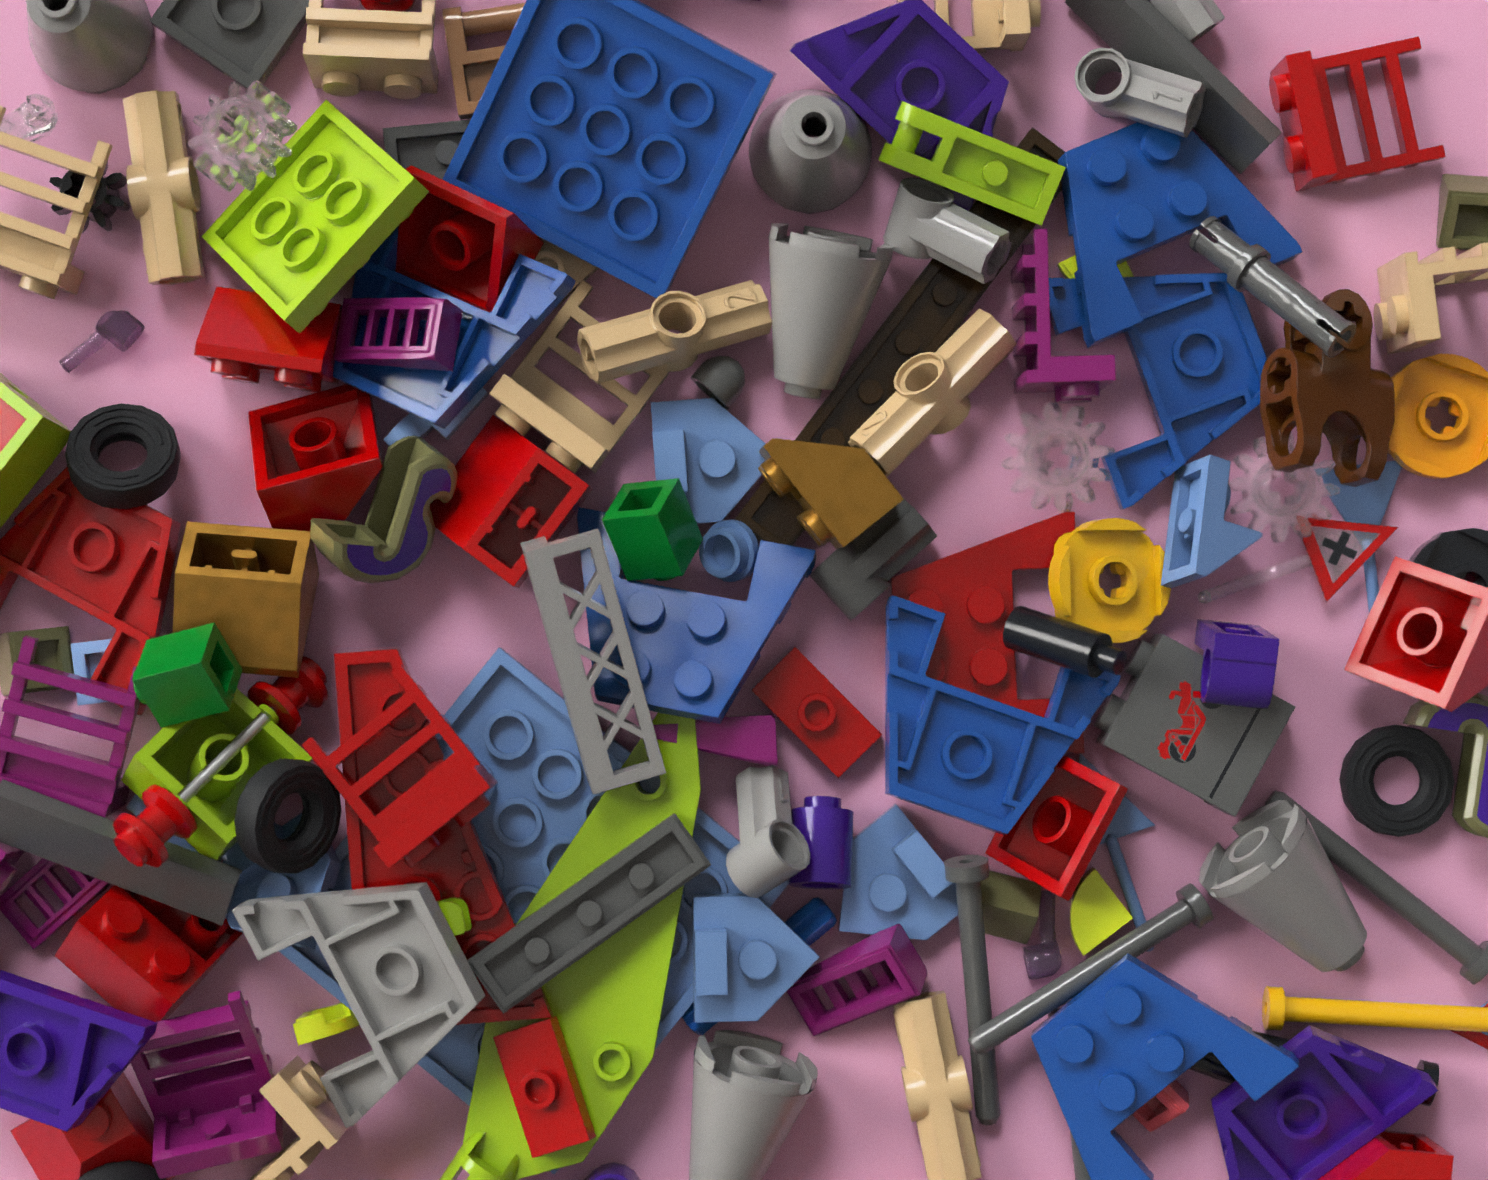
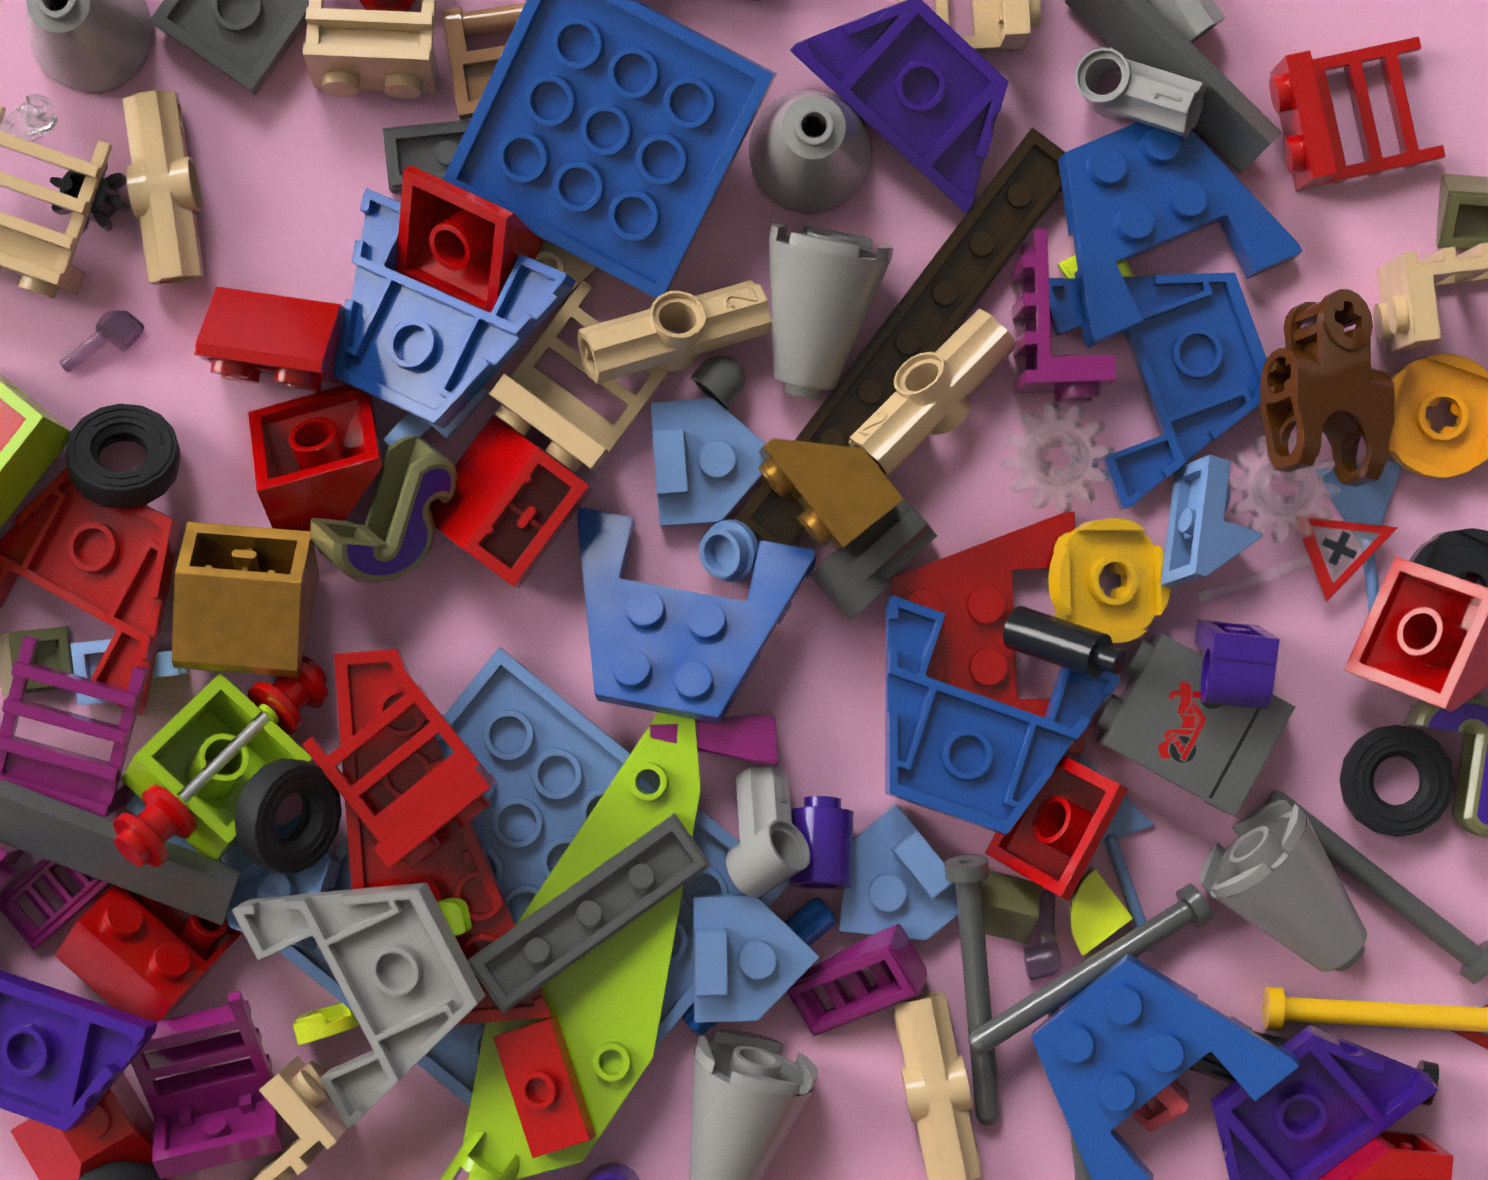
green brick [132,622,243,728] -> none
clear gear [188,80,297,192] -> none
lime plate [201,100,429,333] -> none
magenta slope [333,297,463,371] -> none
light grey fence [520,529,666,795] -> none
green brick [602,478,703,581] -> none
red plate [751,647,882,778] -> none
lime plate [878,101,1066,226] -> none
light grey piece [883,177,1012,284] -> none
dark grey pin [1189,216,1357,358] -> none

